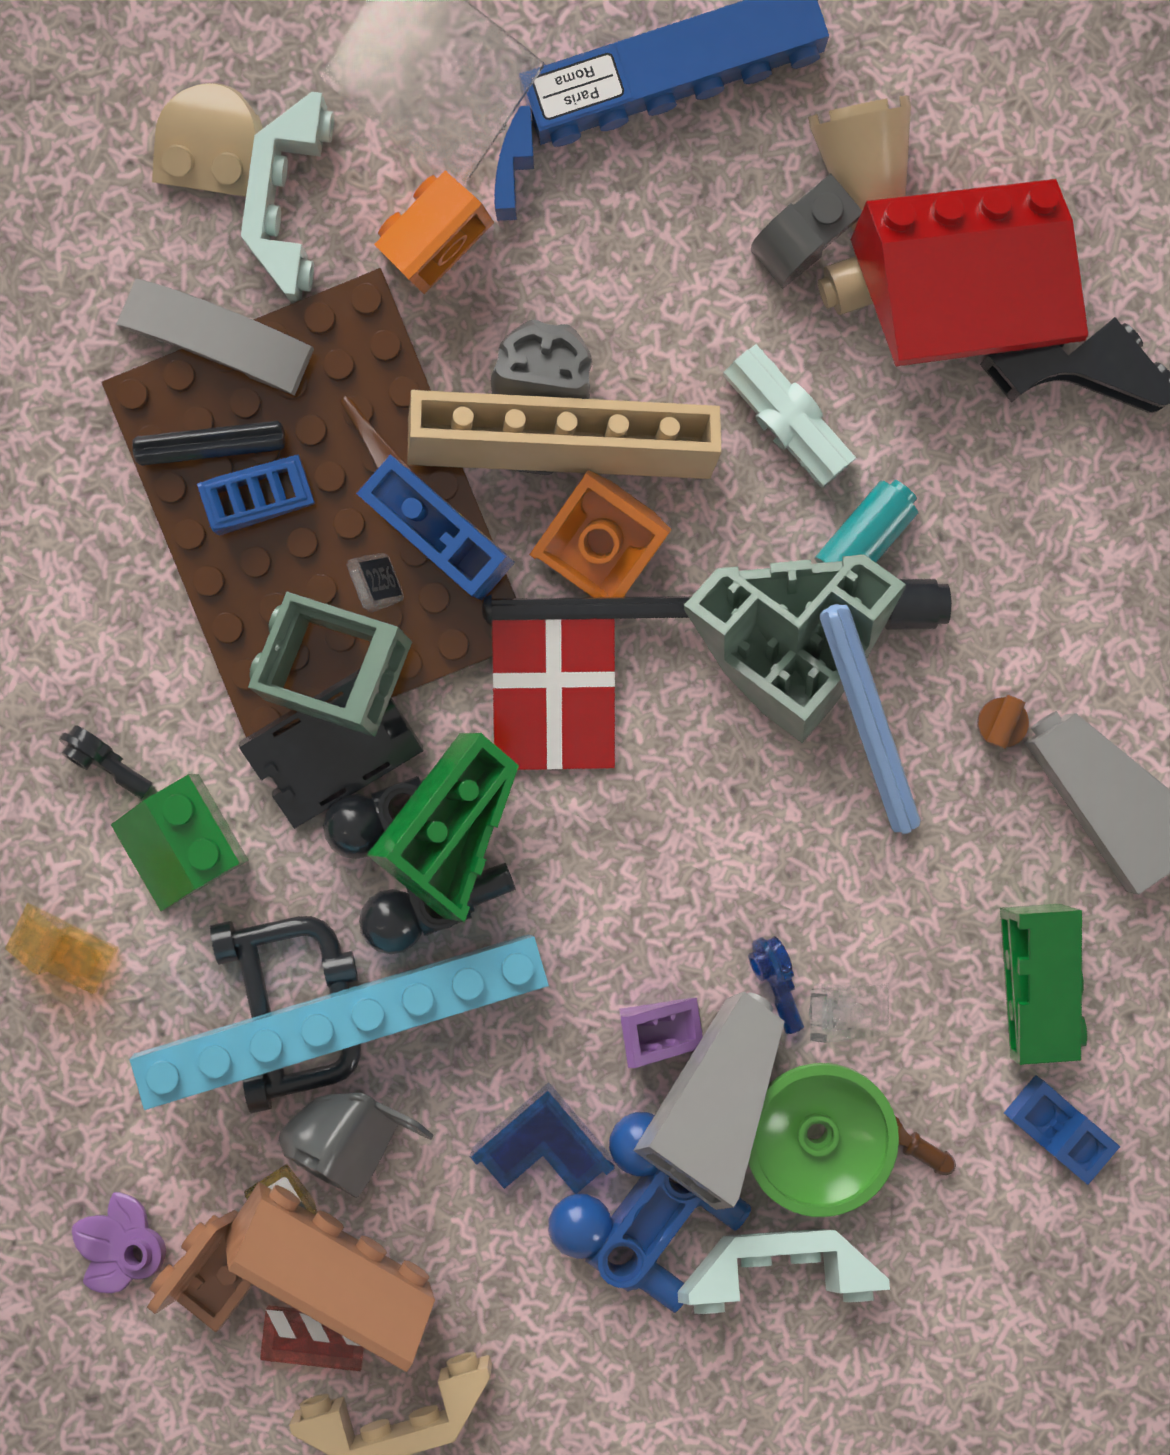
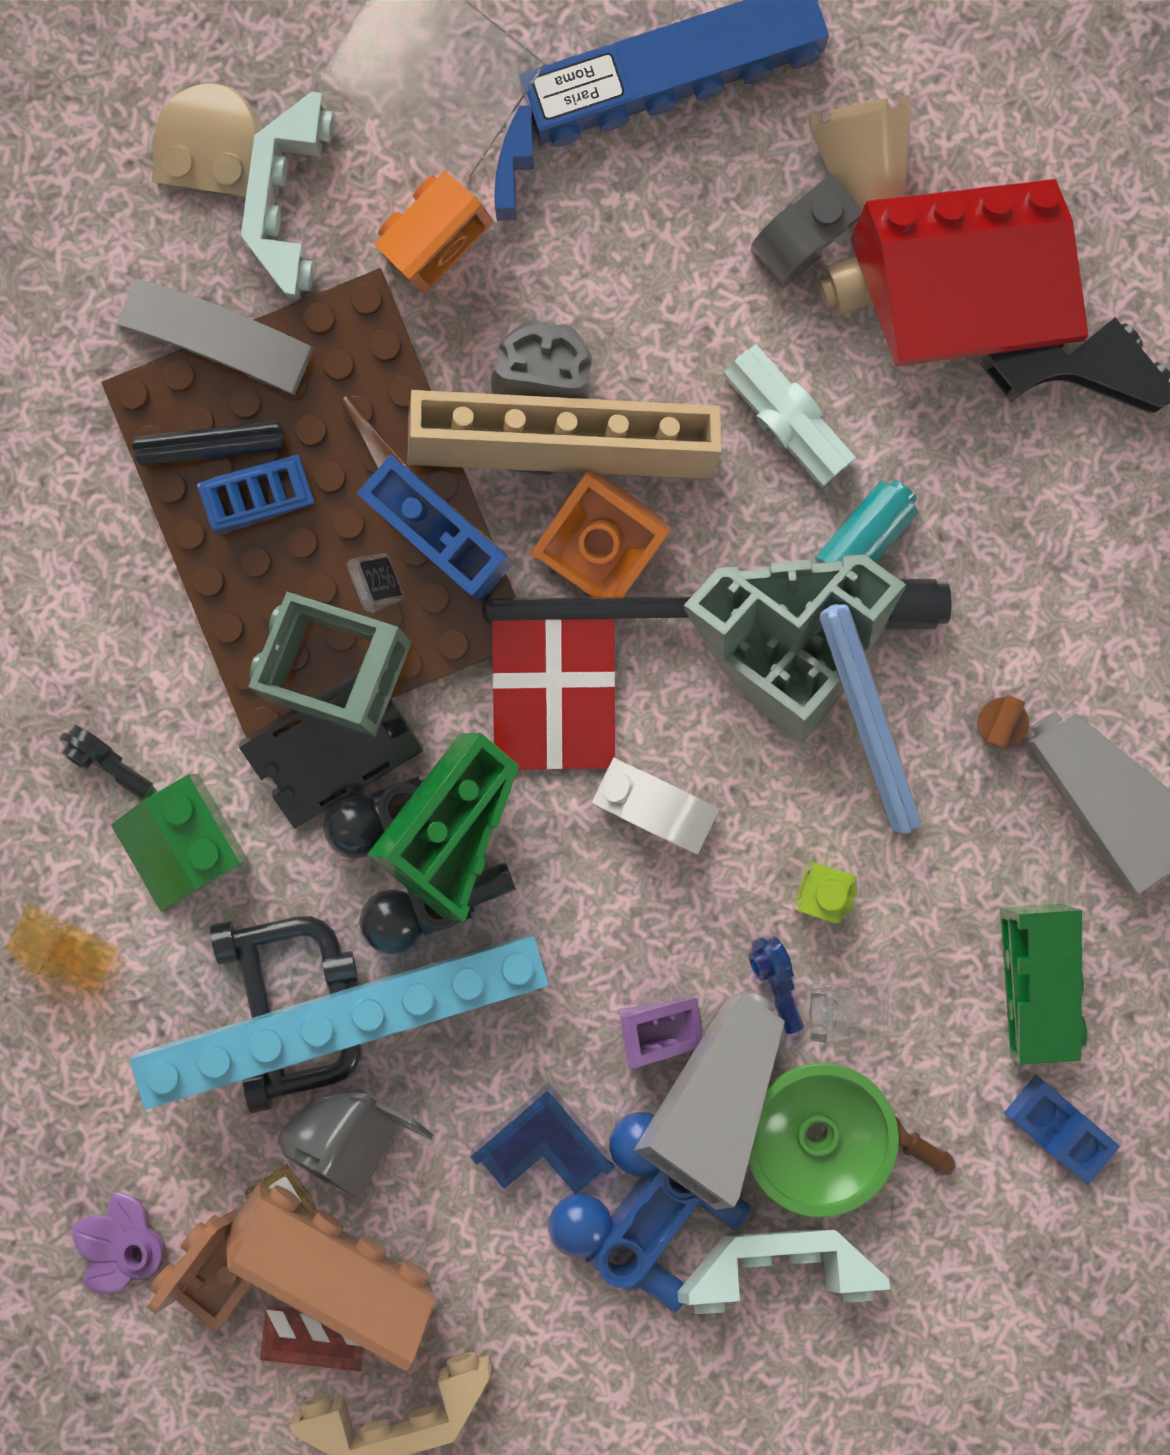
none -> white brick [592,757,720,855]
none -> lime brick [793,860,857,924]

